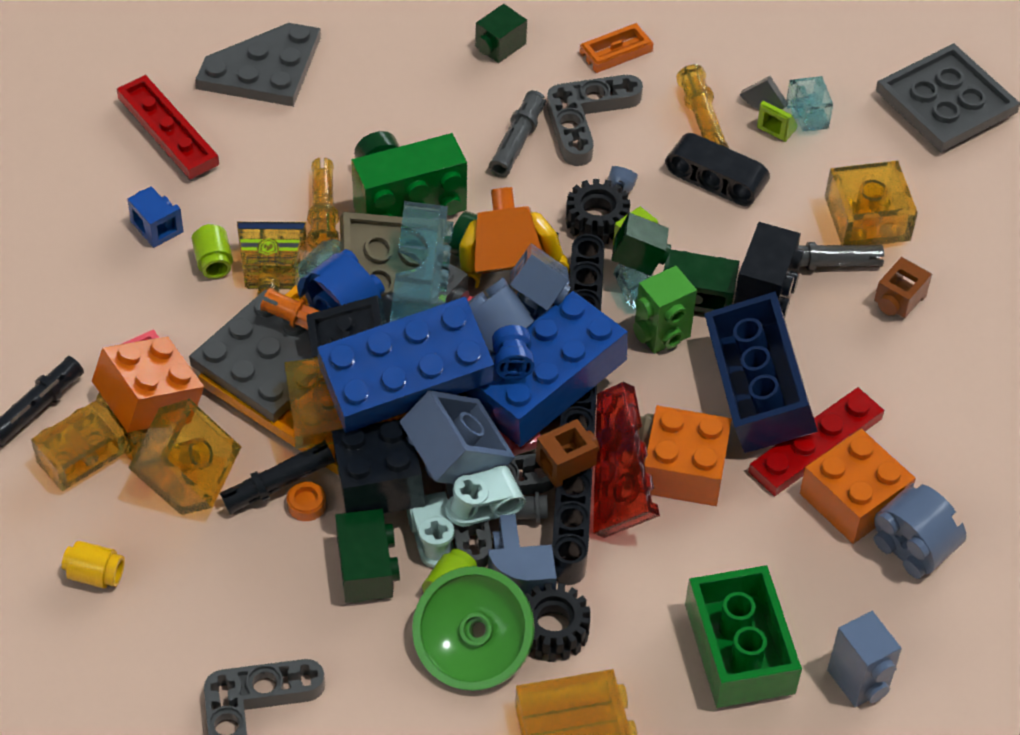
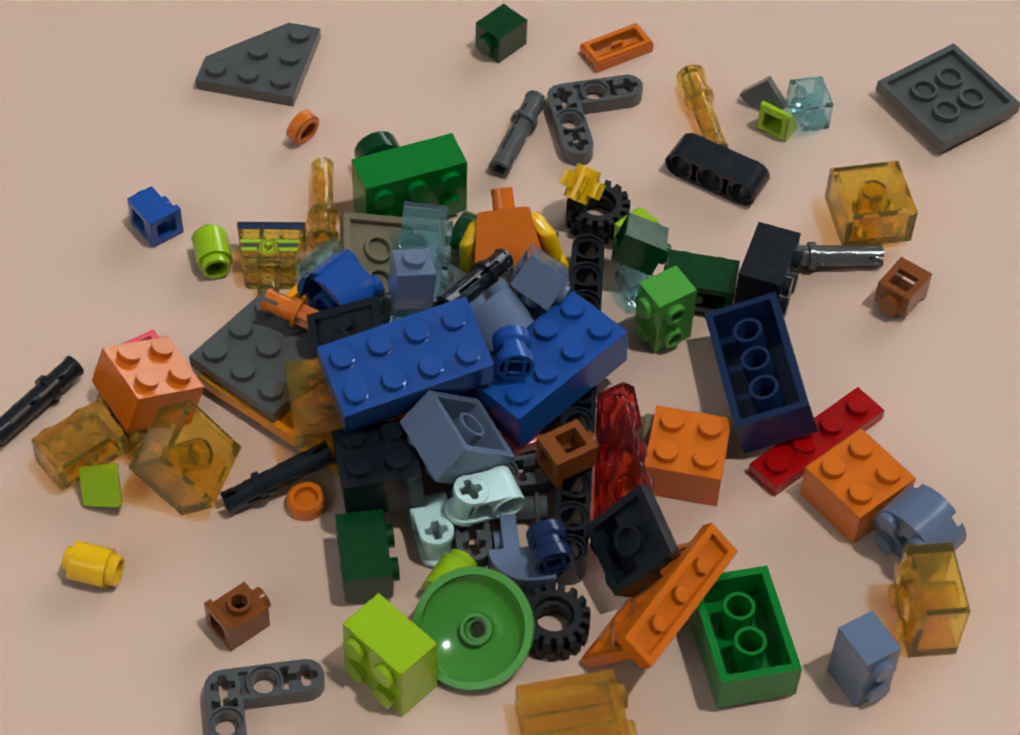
red plate [116,75,219,179] -> none
sand blue hinge [608,166,638,193] -> none
none -> lime slope [78,463,123,508]
none -> dark orange brick [204,581,271,652]
none -> orange tile [286,110,319,145]
none -> lime brick [342,593,438,717]
none -> sand blue brick [388,249,436,310]
none -> black pin [433,248,513,307]
none -> dark blue wheel [526,519,574,575]
none -> yellow gear [559,162,606,206]
none -> orange fence [580,523,738,669]
none -> black plate [584,484,681,597]
none -> clear yellow brick [888,542,971,658]

